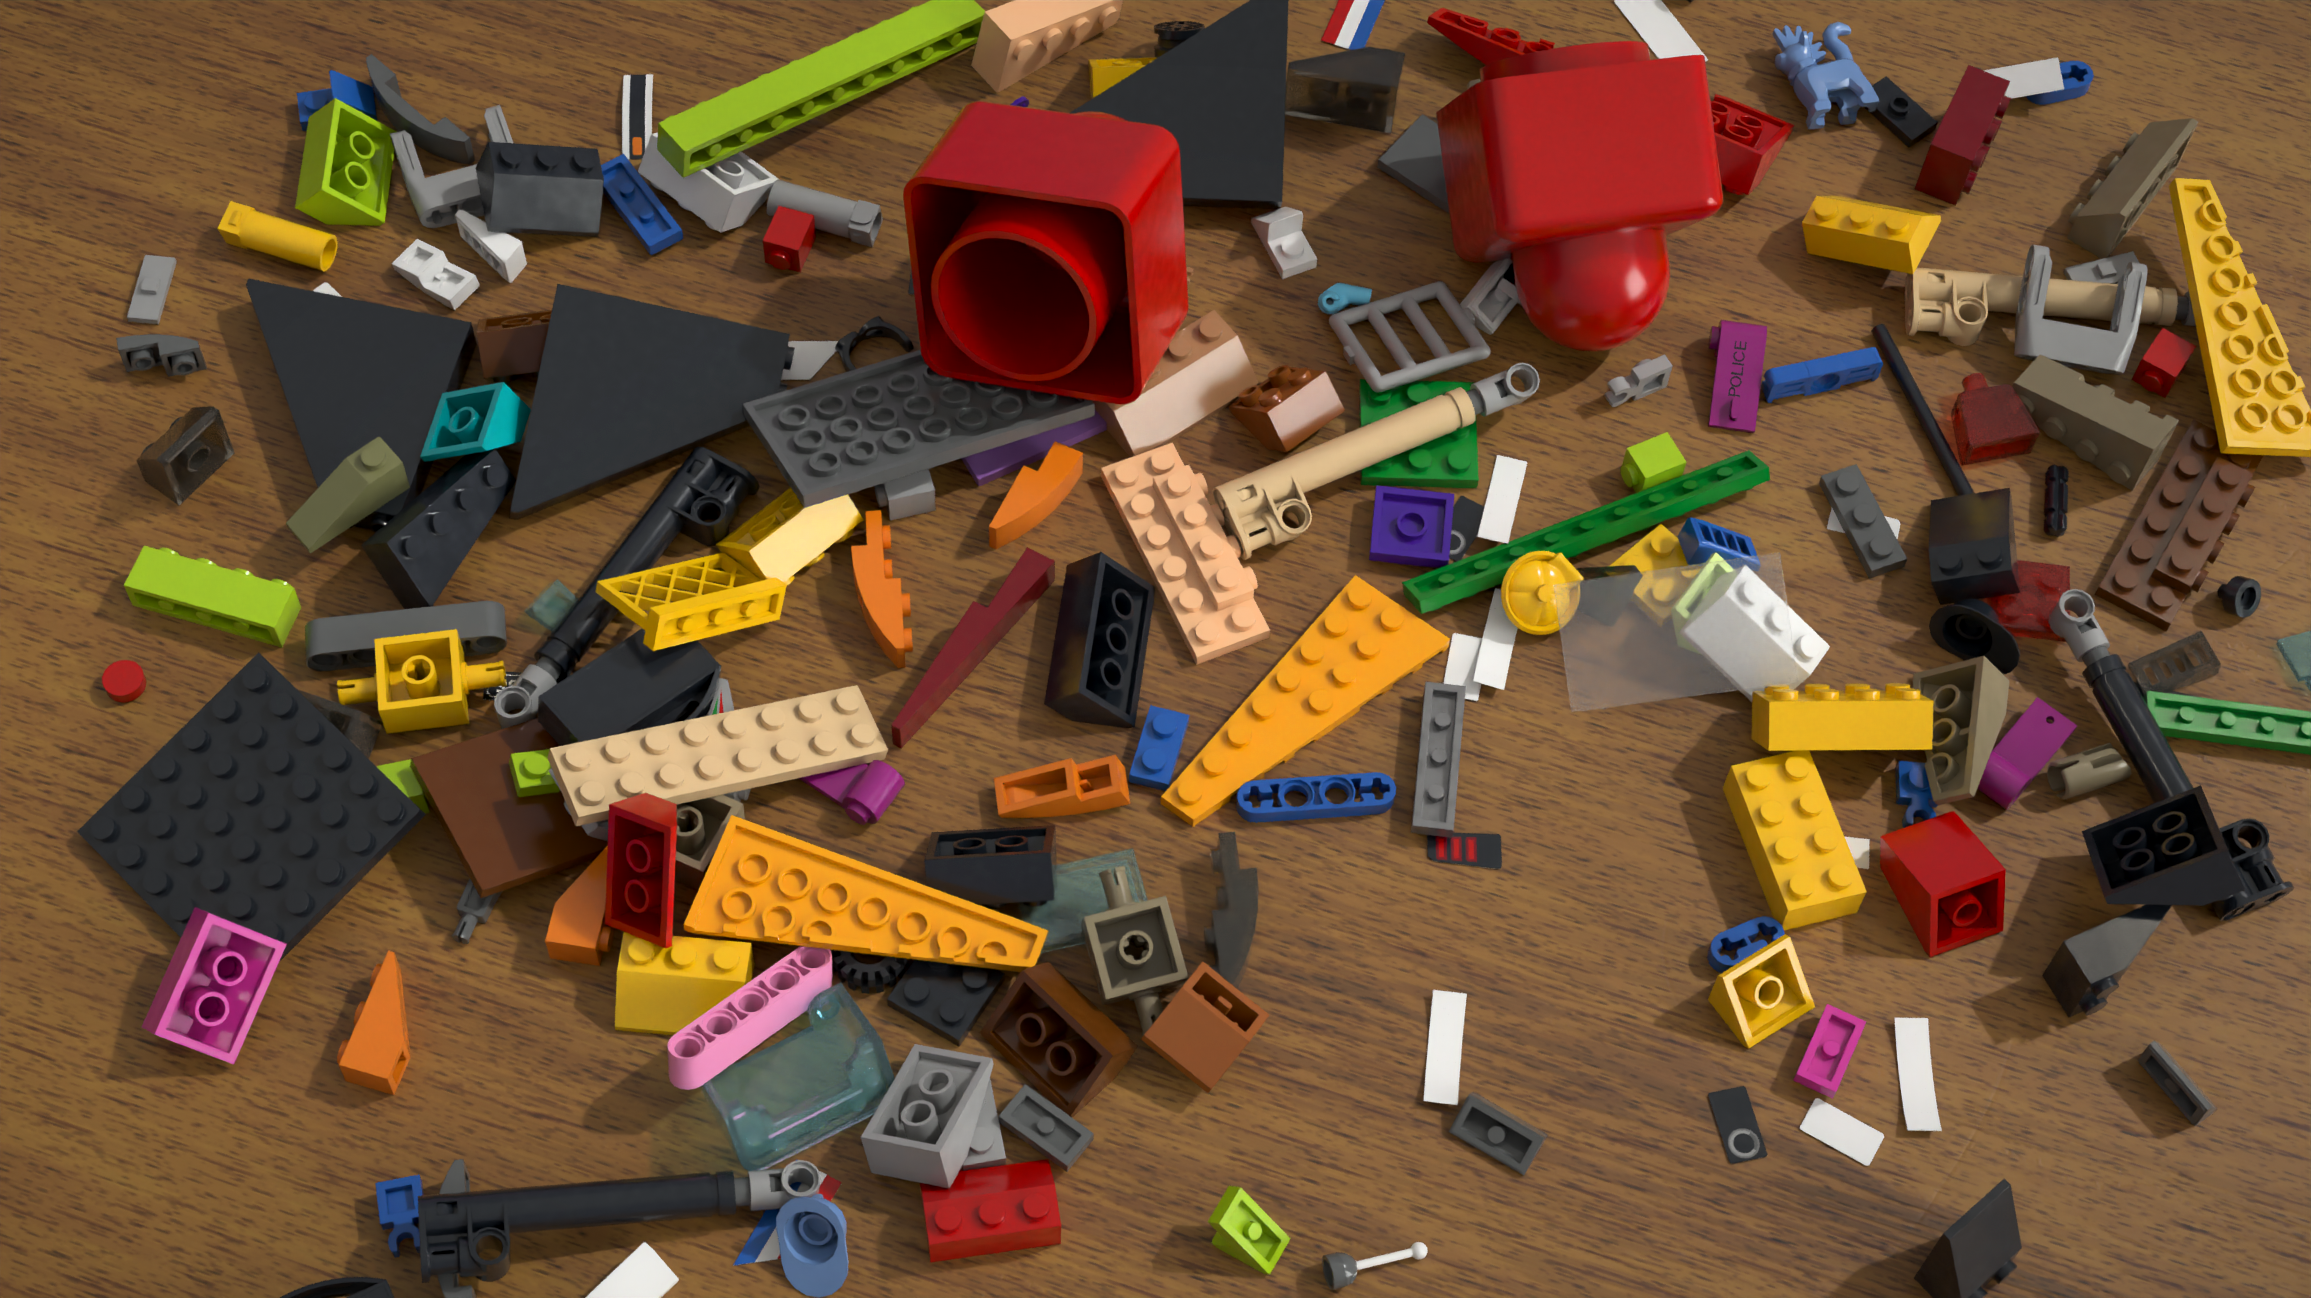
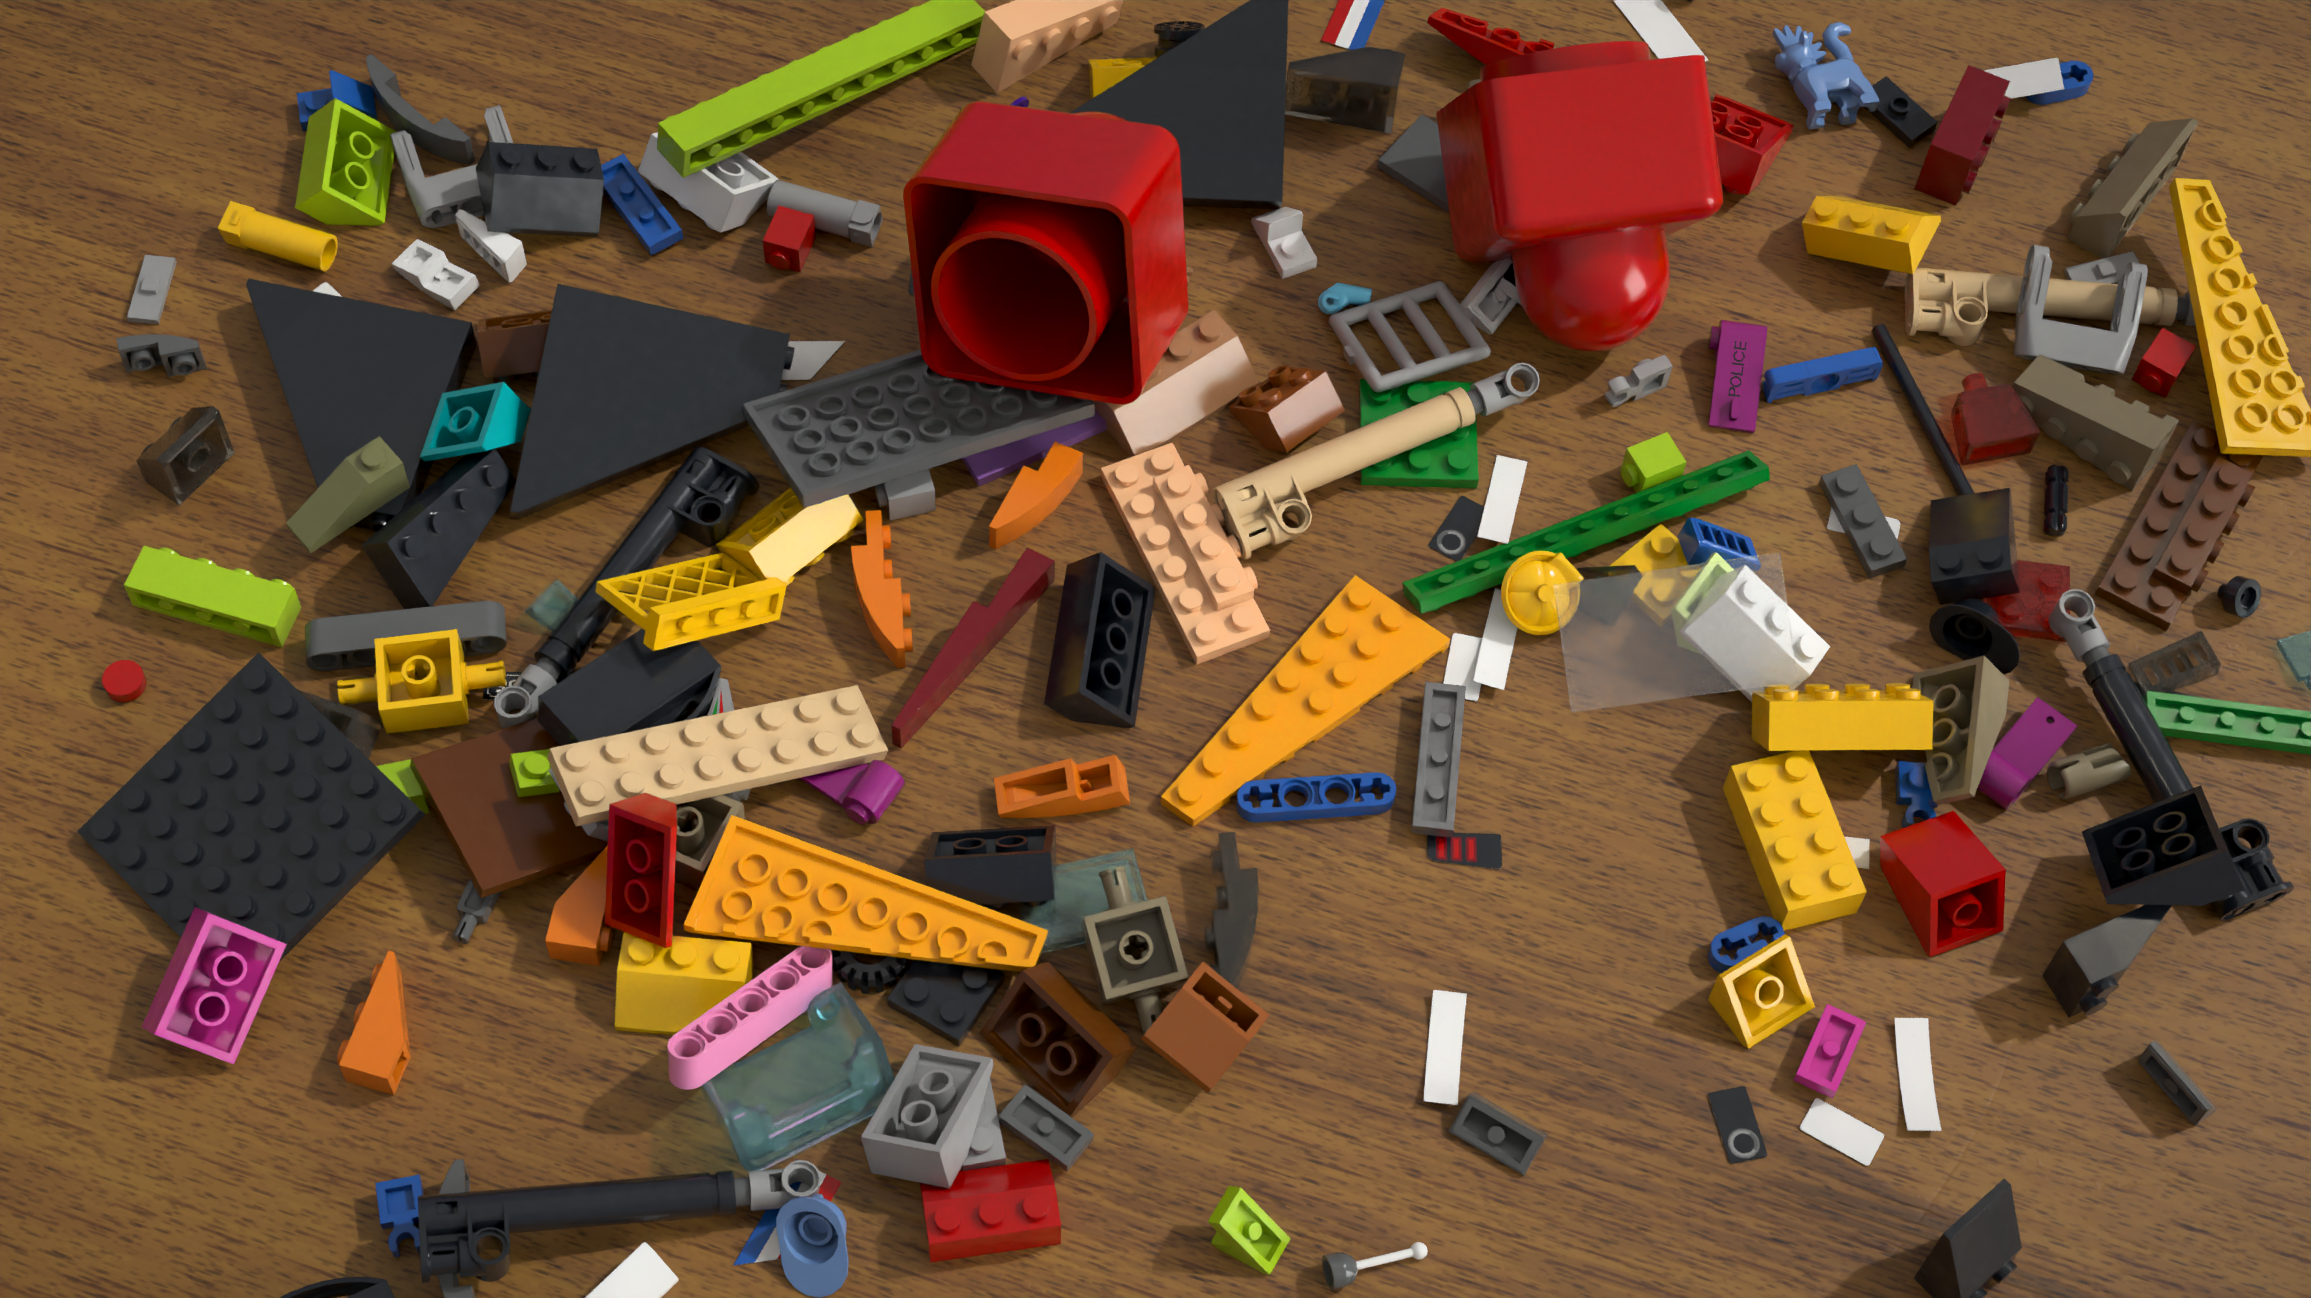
sticker [622,74,653,160] -> none
black cap [835,316,914,372] -> none
blue plate [1129,705,1190,791] -> none
dark purple plate [1369,485,1454,568] -> none

